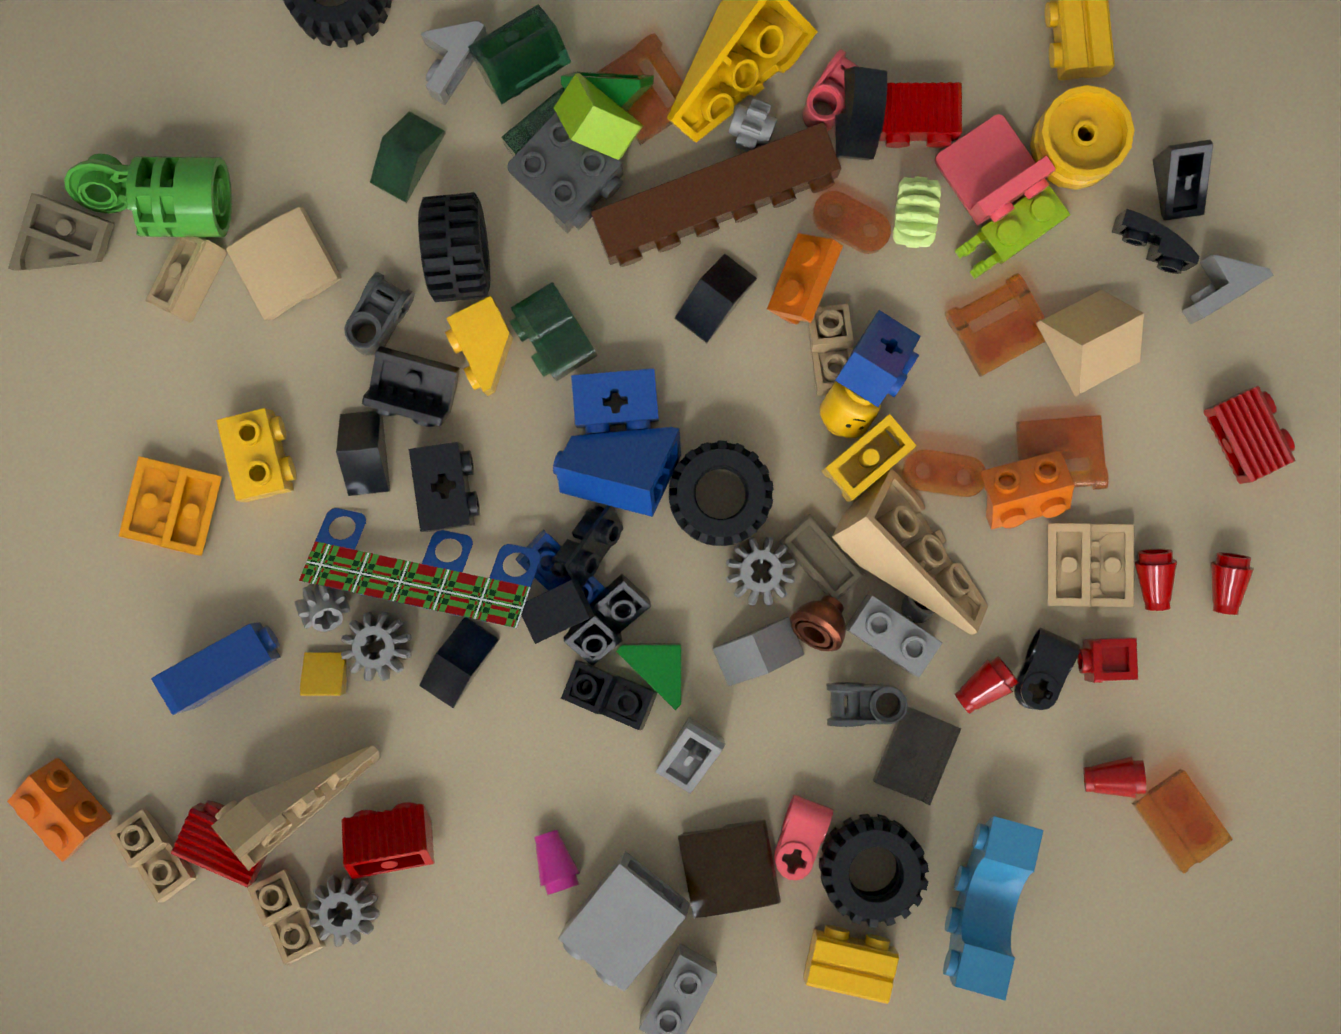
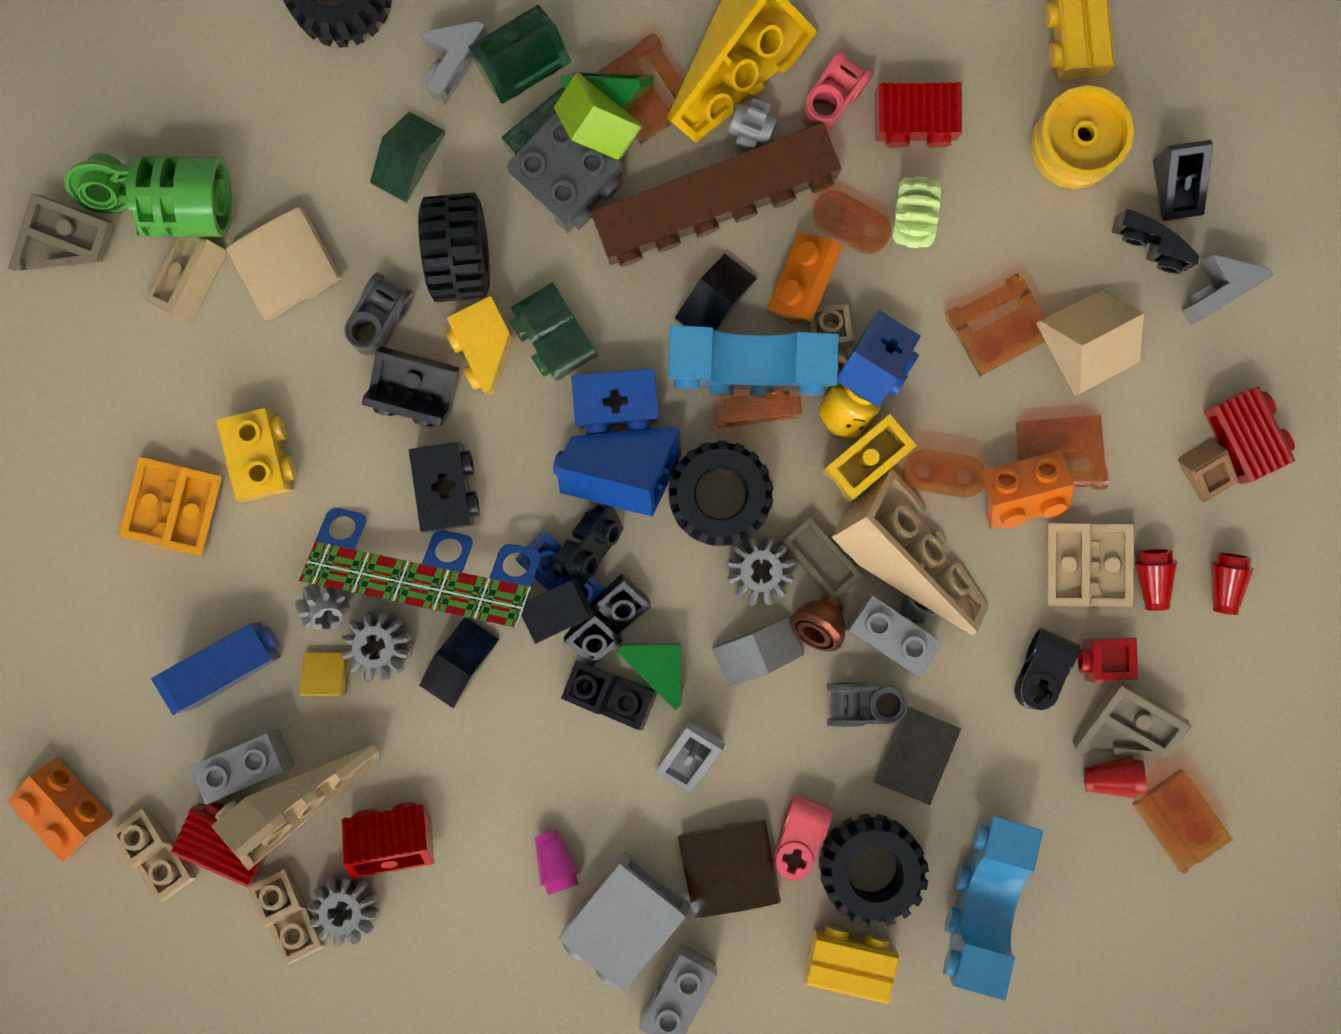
black slope [336,411,390,496] -> none
black slope [835,66,887,161] -> none
coral bracket [935,114,1056,226] -> none
lime hinge [955,185,1071,279] -> none
red cone [955,656,1019,714] -> none
none -> light grey brick [189,728,294,805]
none -> dark azure brick [668,325,839,398]
none -> clear orange plate [715,391,803,428]
none -> dark tan wing [1073,680,1191,759]
none -> medium nougat slope [1178,440,1239,502]

